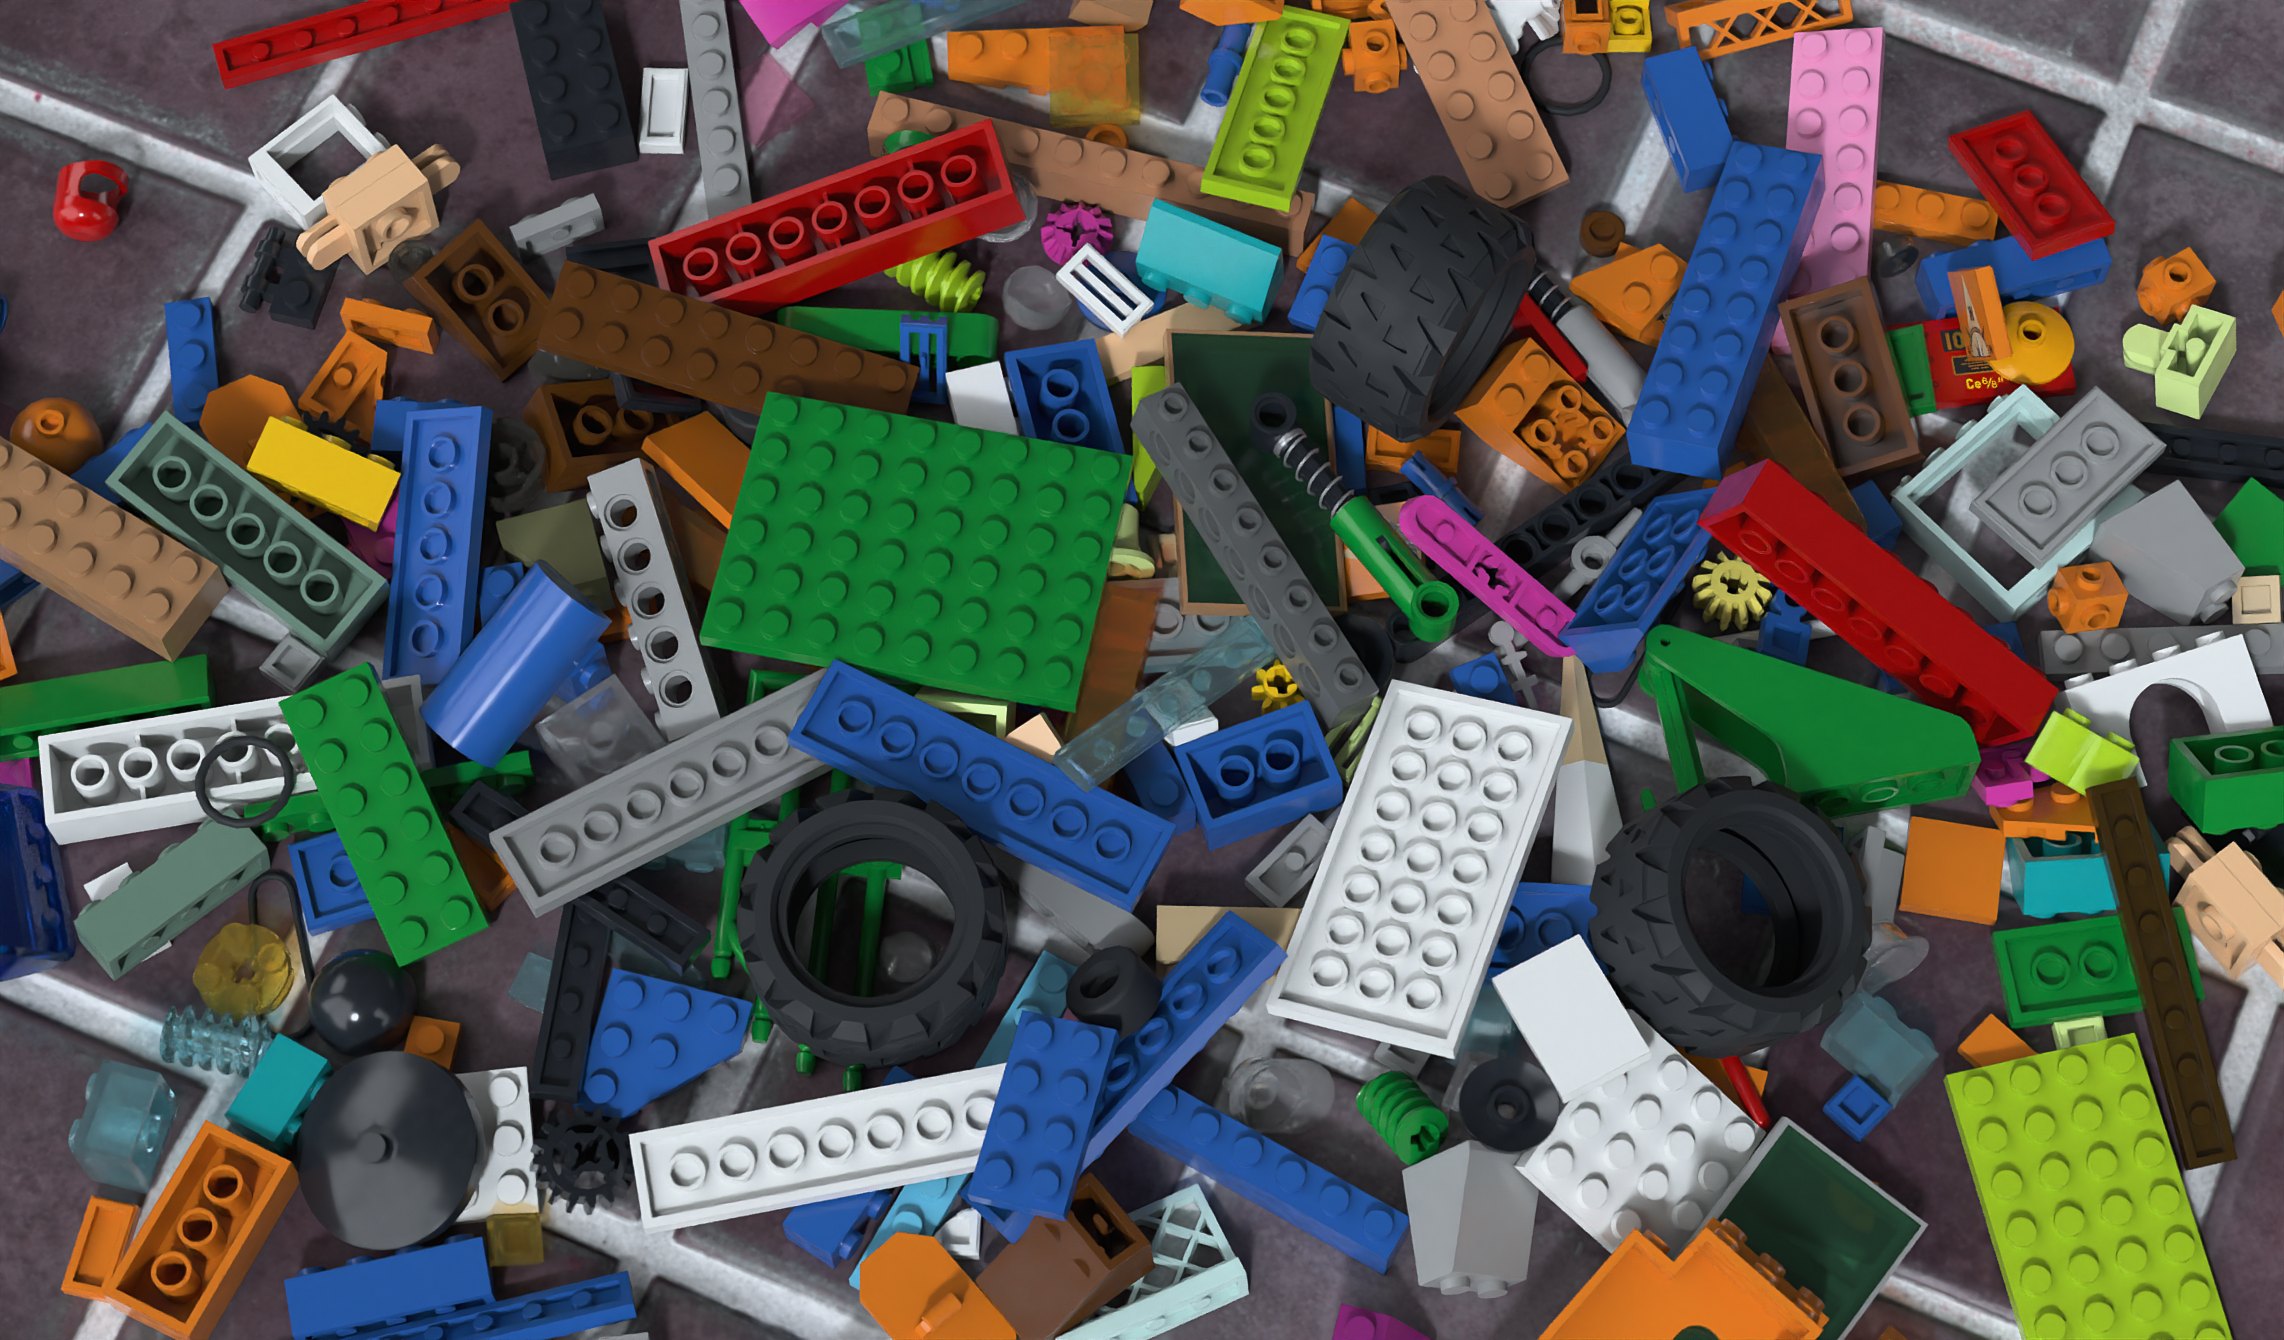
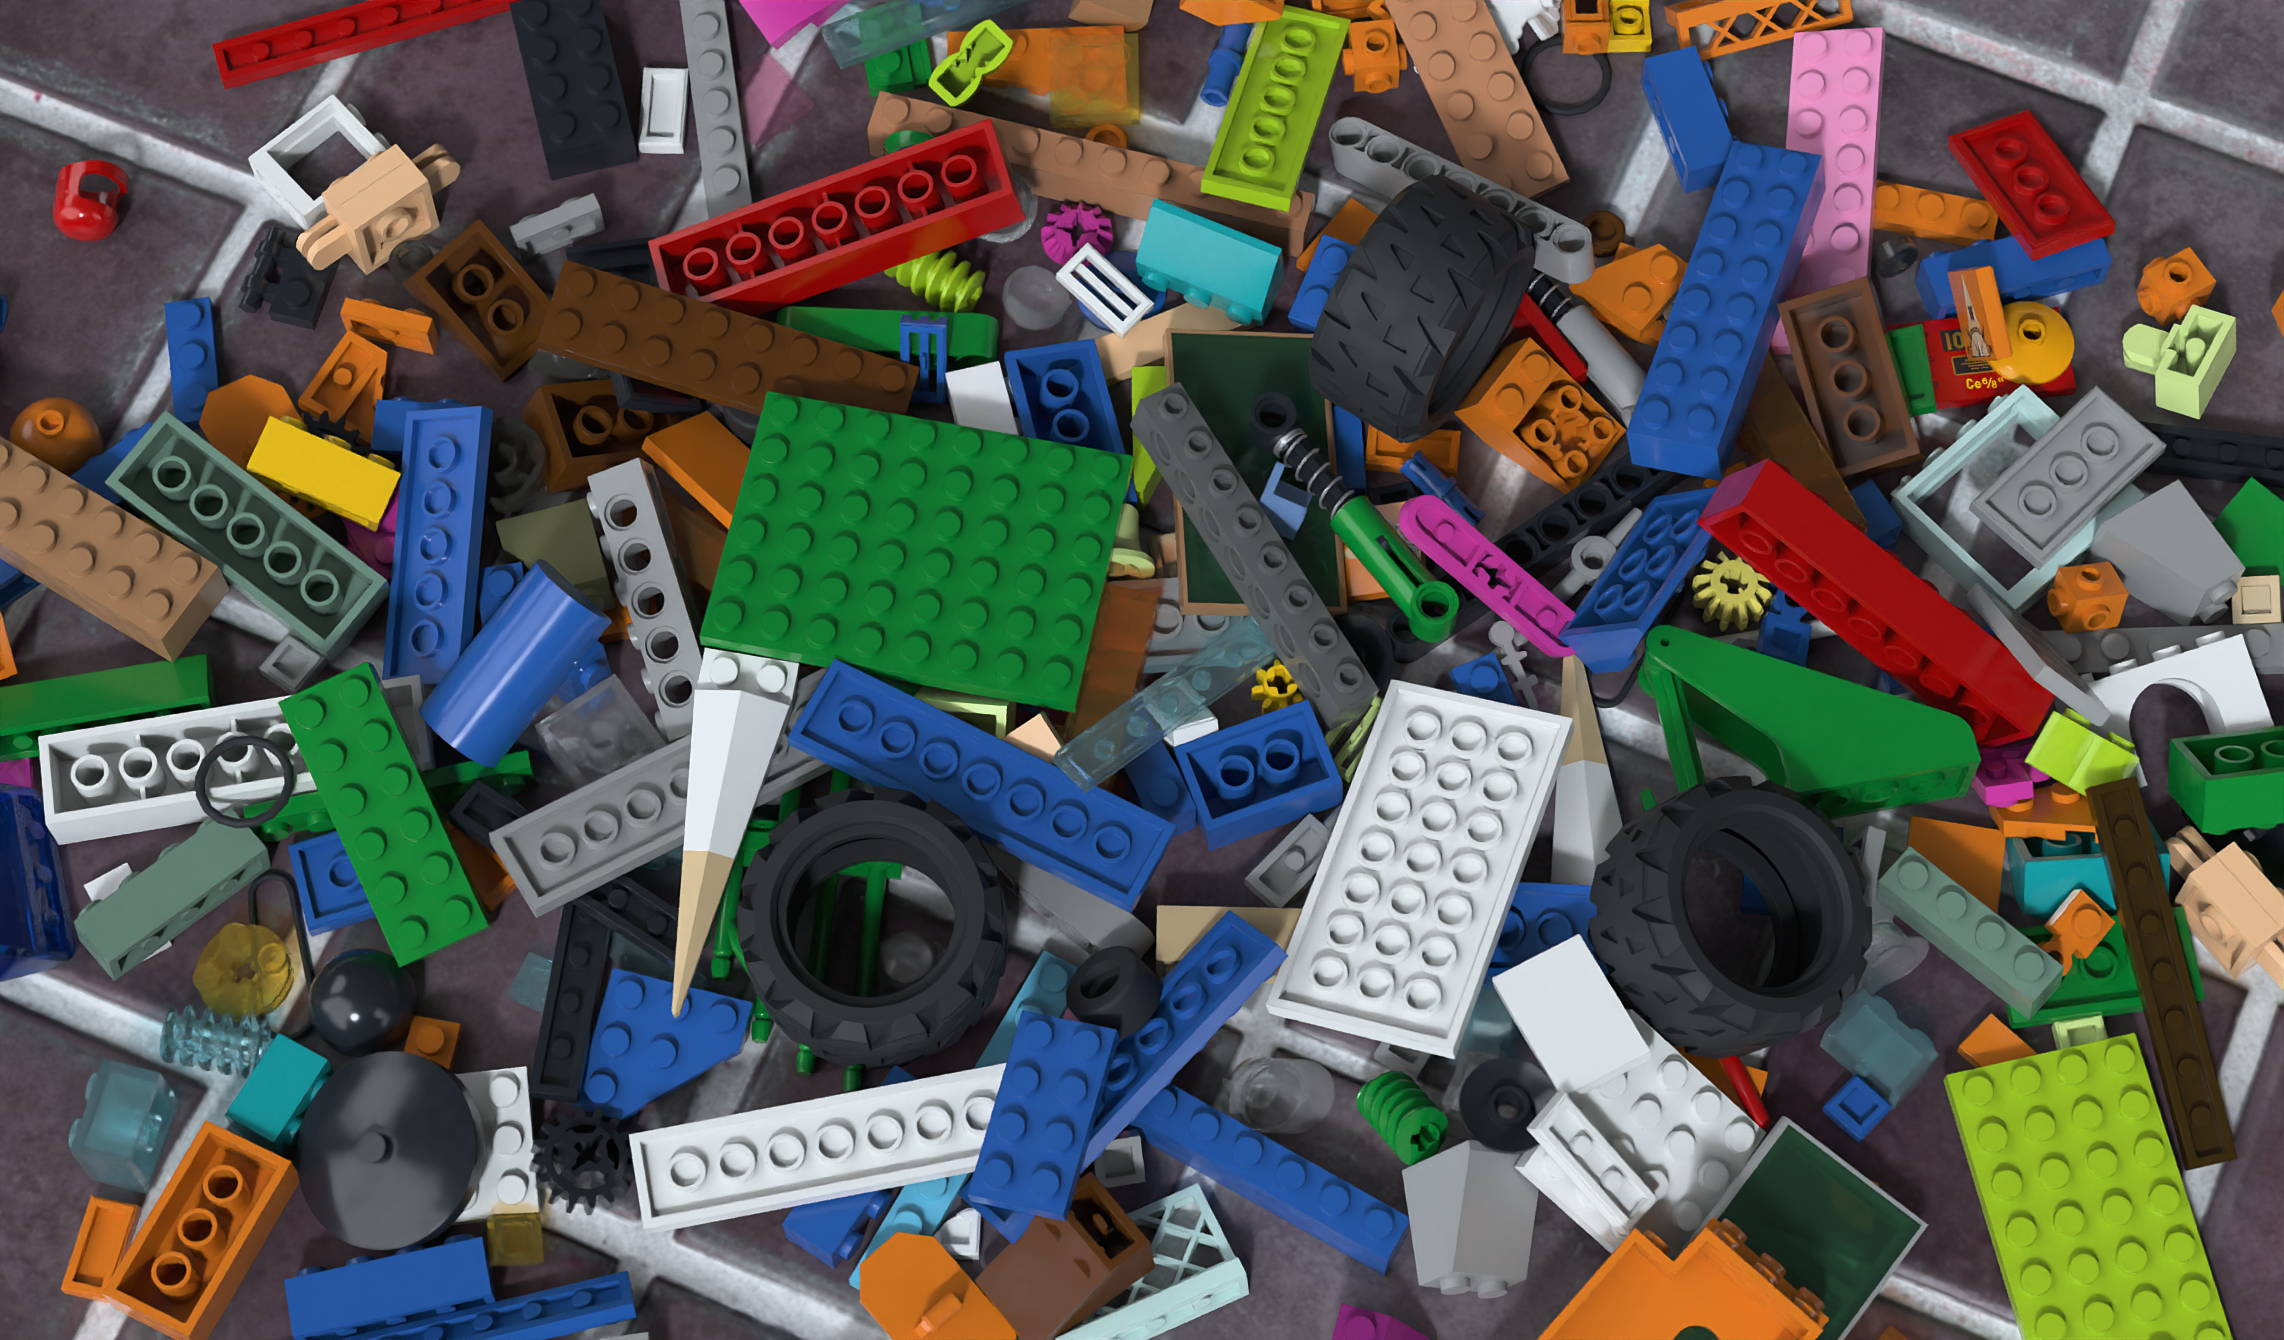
none -> white plate [672,648,800,1019]
none -> lime brick [929,19,1014,109]
none -> light grey plate [1092,1129,1146,1188]
none -> medium blue panel [1258,461,1312,540]
none -> light grey beam [1329,117,1595,284]
none -> white tile [1526,1092,1659,1234]
none -> sand green brick [1877,846,2064,1020]
none -> light grey tile [1966,583,2112,726]
none -> orange plate [2037,889,2115,977]

